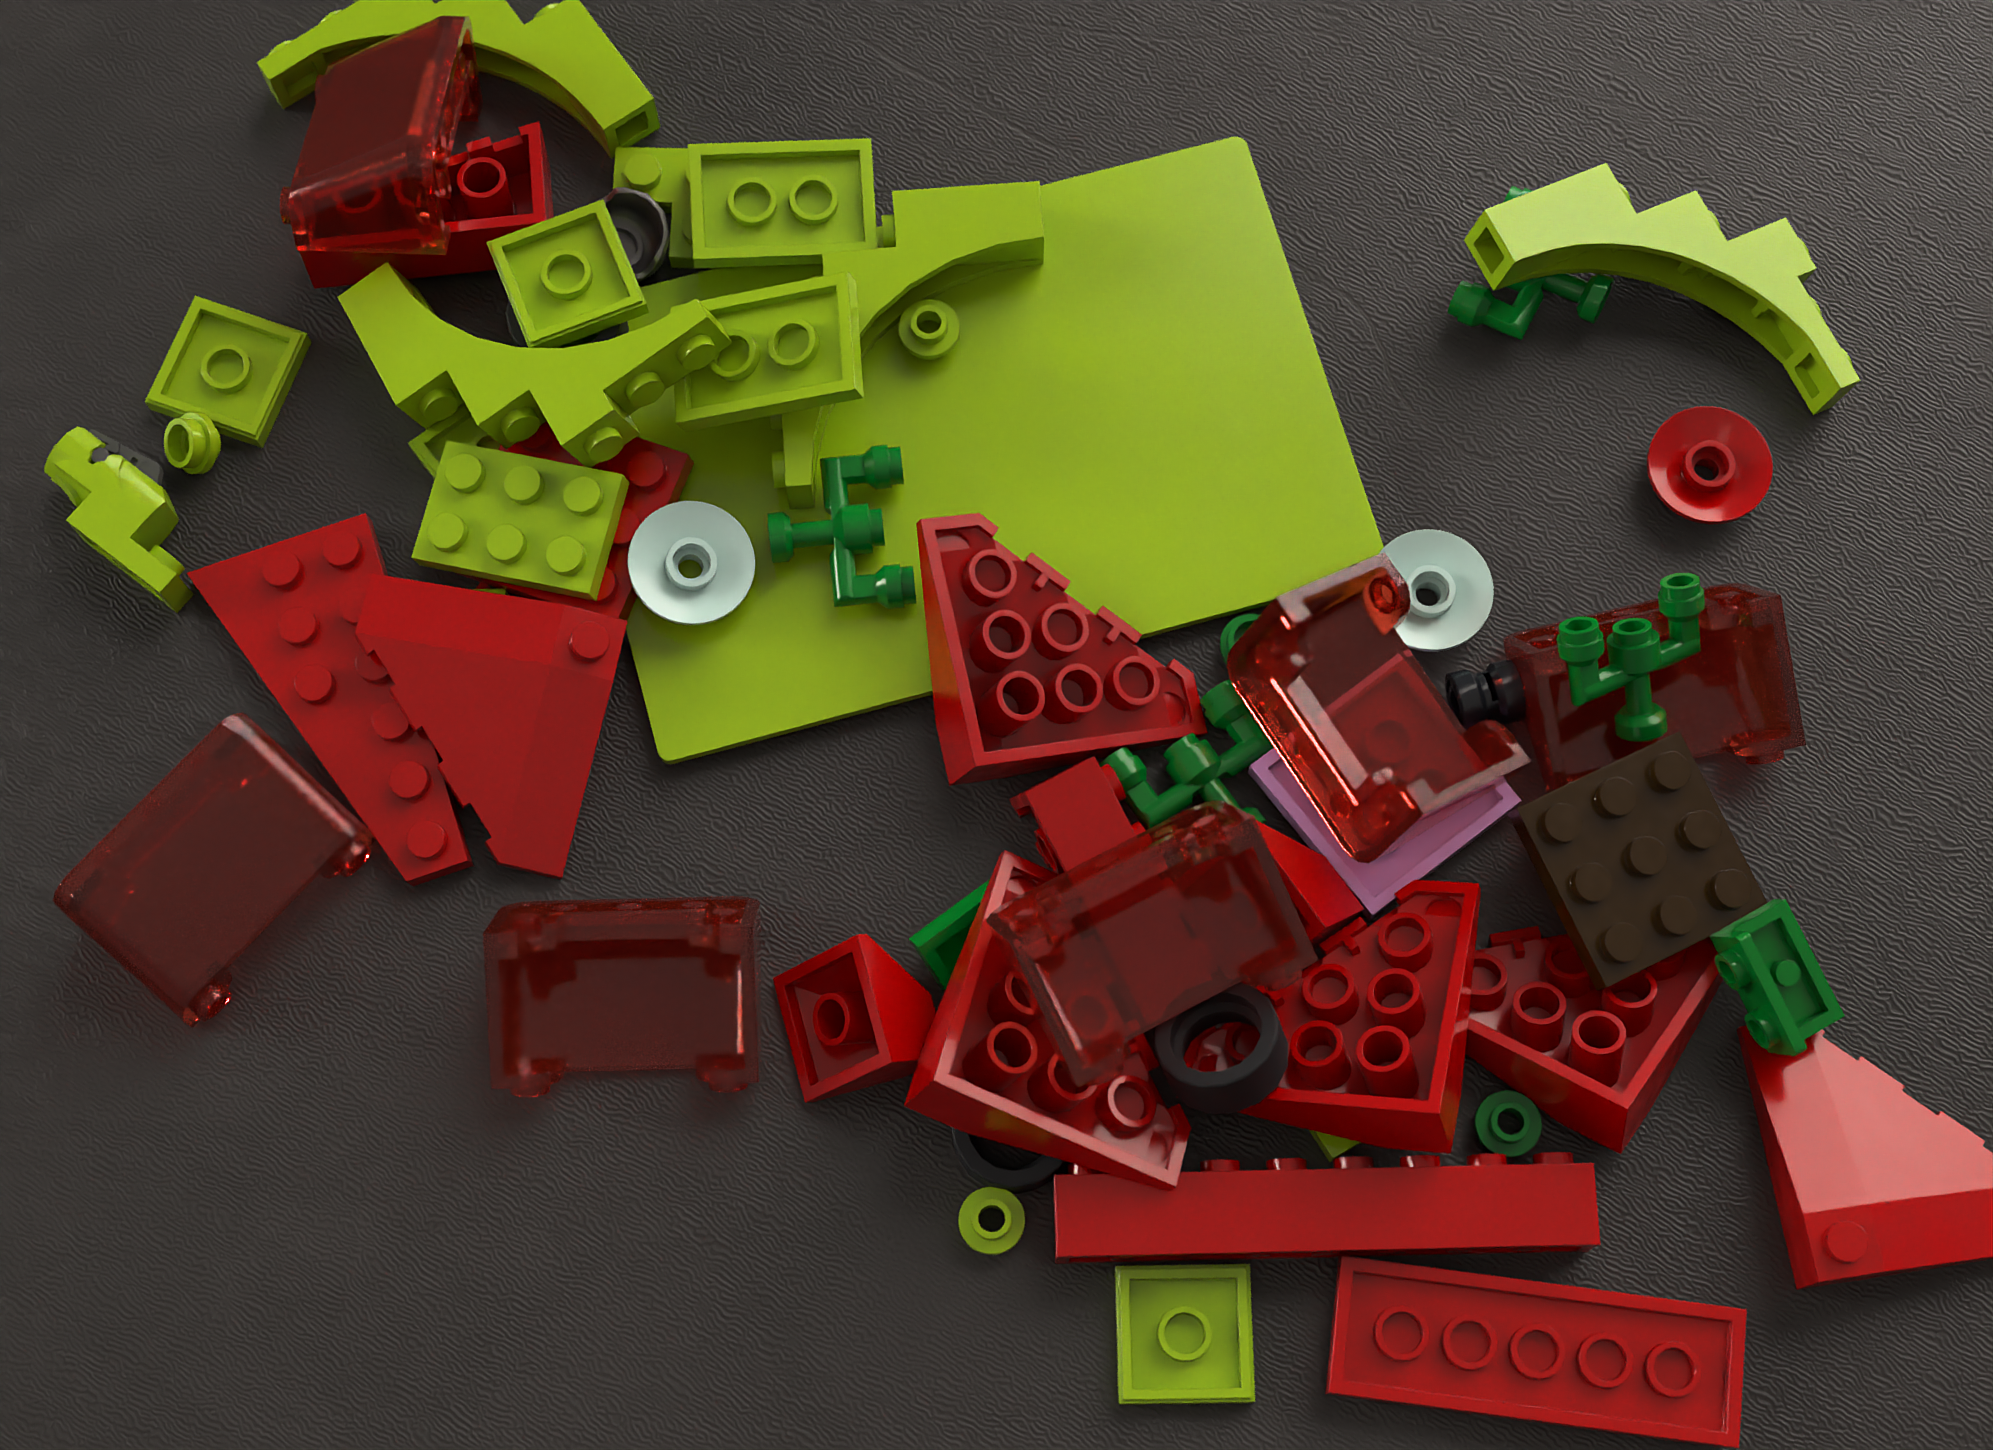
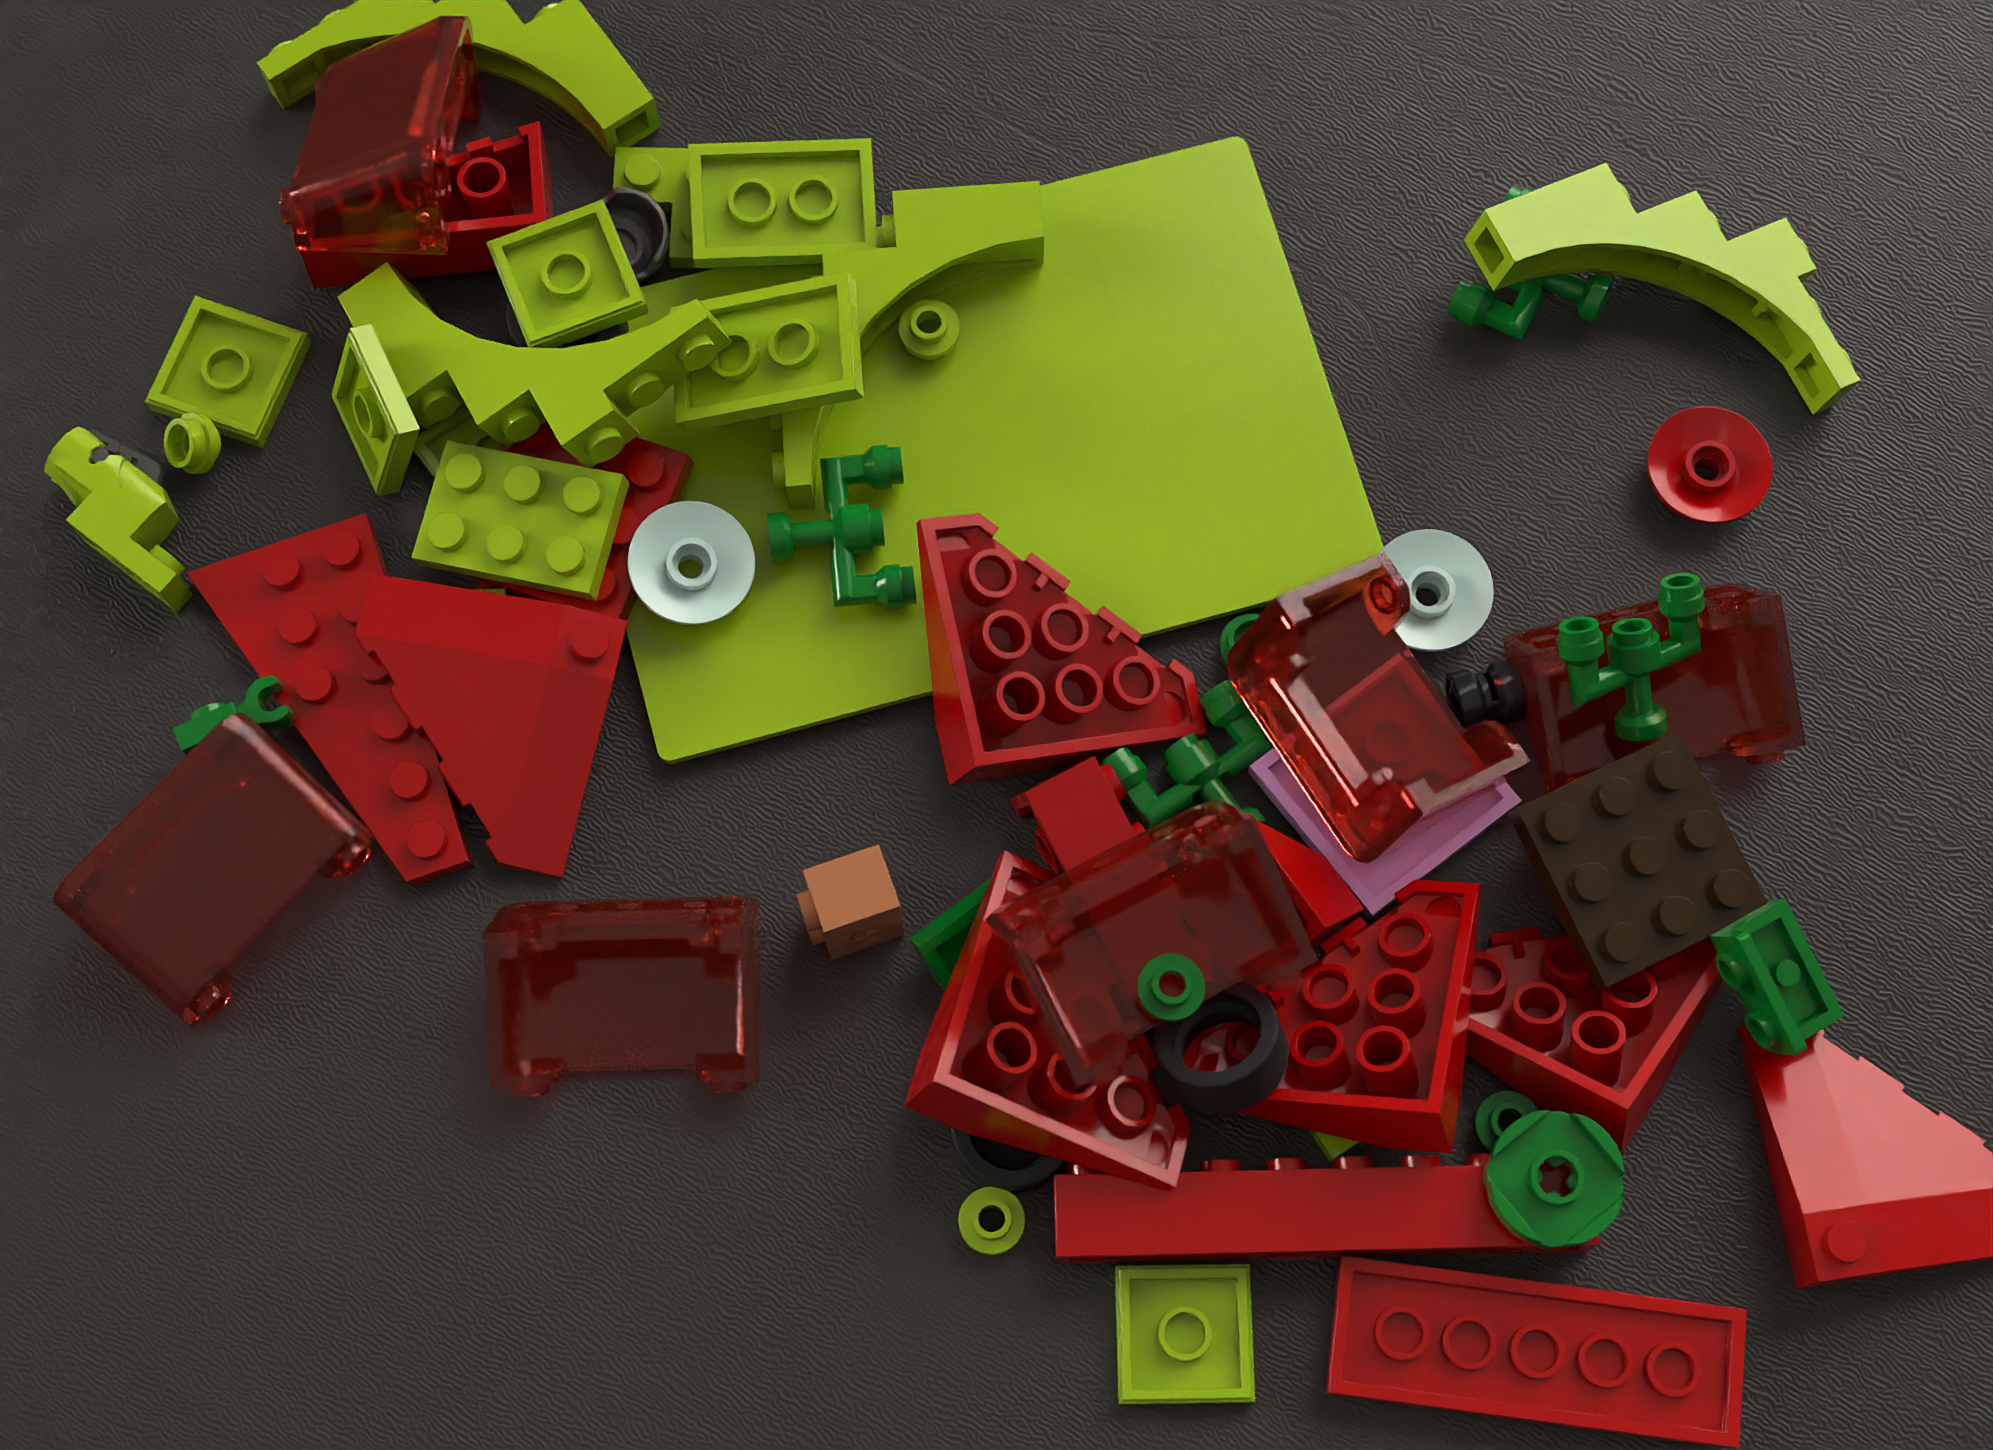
red slope [773,934,936,1103] -> none
none -> green plate [173,675,296,765]
none -> lime tile [331,324,420,497]
none -> nougat brick [796,844,904,960]
none -> green plate [1137,953,1205,1022]
none -> green plate [1483,1110,1625,1250]

